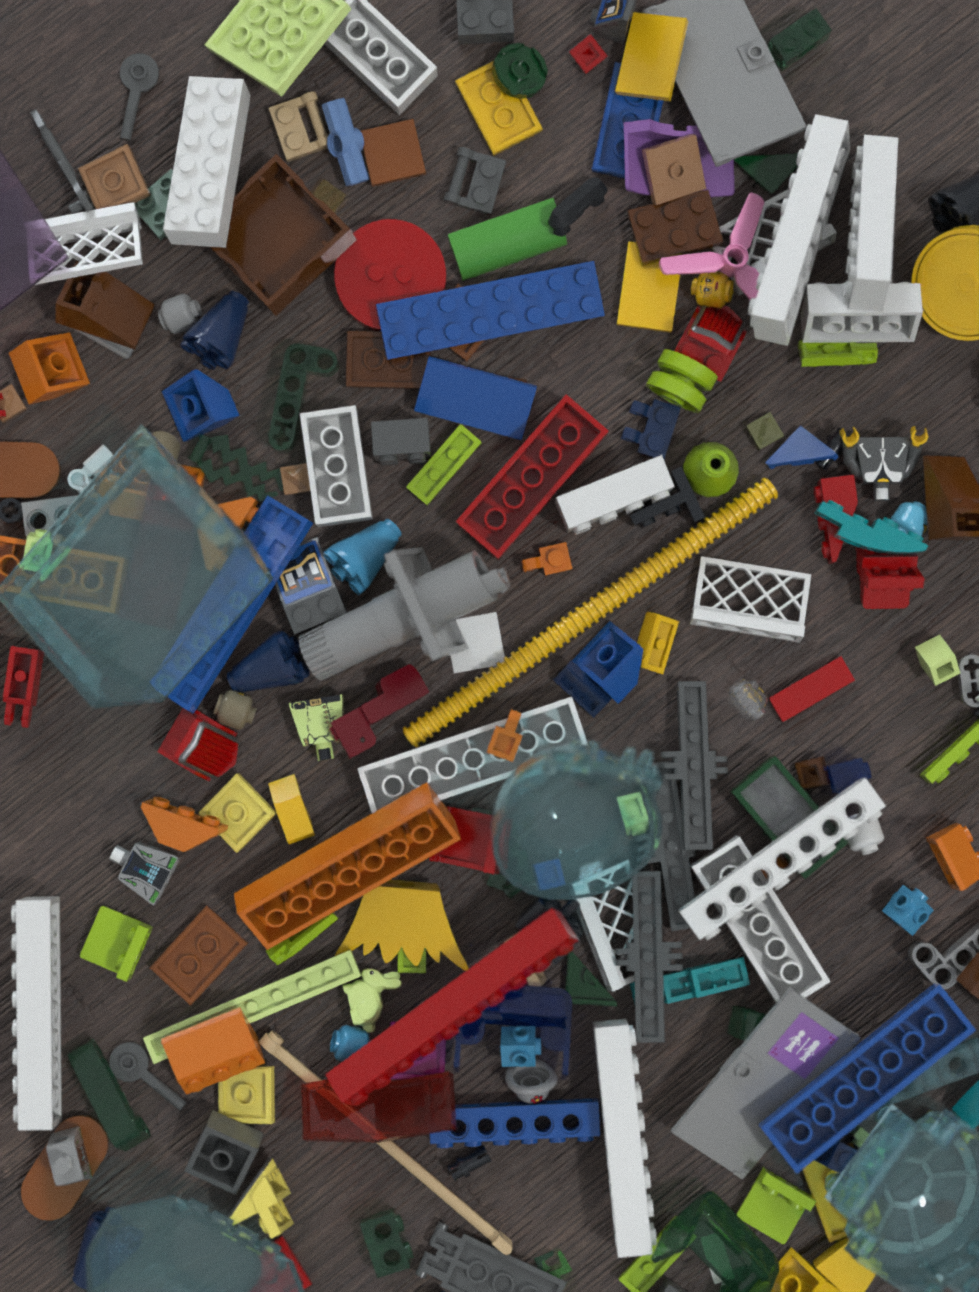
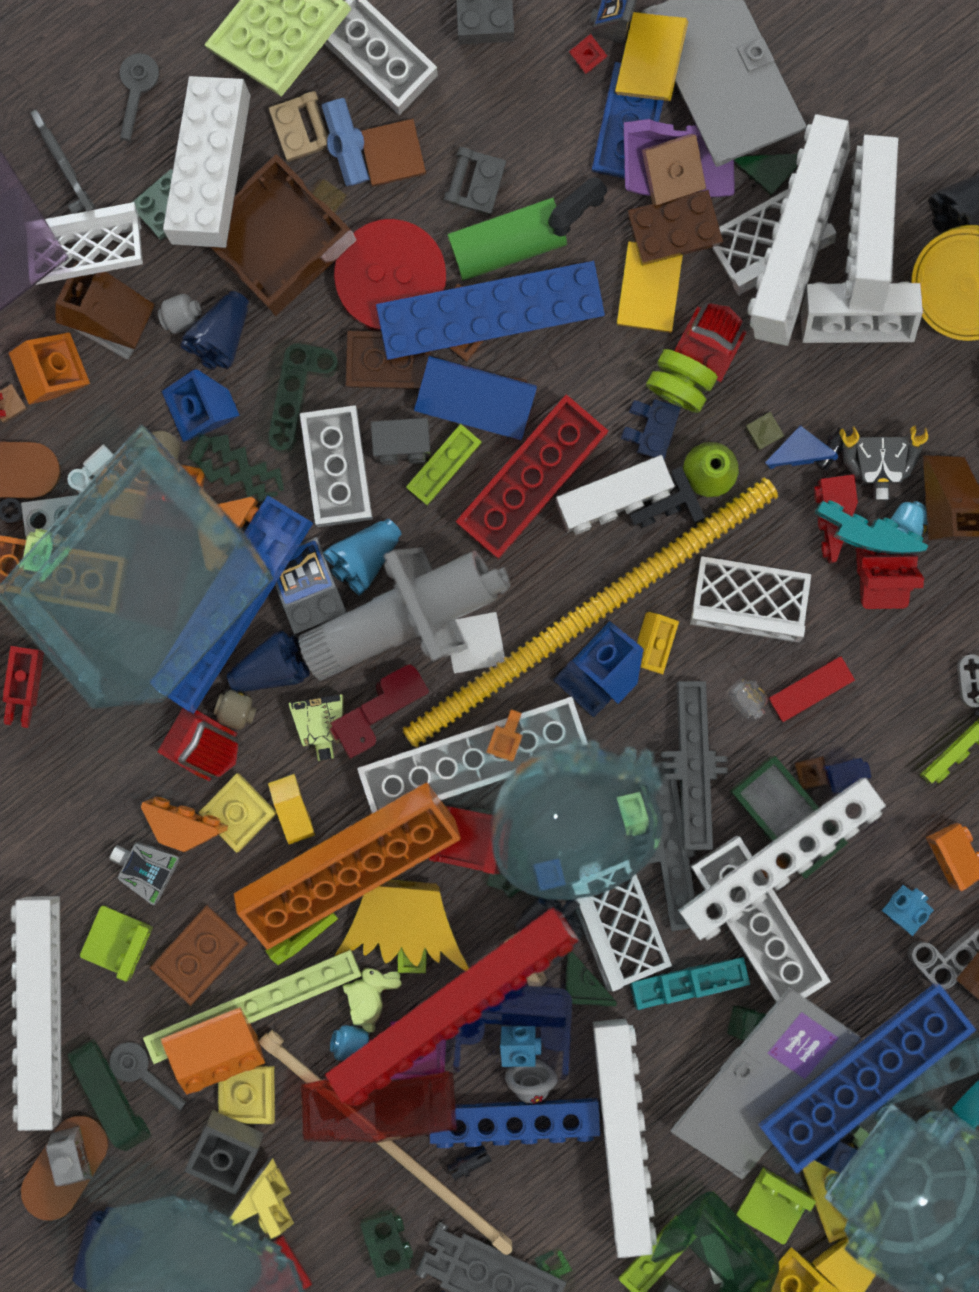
medium nougat plate [78,144,151,209] -> none
medium nougat tile [280,463,311,496] -> none
yellow tile [455,61,543,156] -> none
dark green tile [492,43,548,99] -> none
orange plate [521,542,572,576] -> none
dark grey hinge [615,871,683,1043] -> none
bright pink piece [659,193,764,301] -> none
yellow head [691,272,734,308] -> none
clear green brick [768,8,832,71] -> none
lime hinge [798,340,878,367] -> none
white head [847,813,884,855] -> none
yellowish green brick [915,635,960,686] -> none

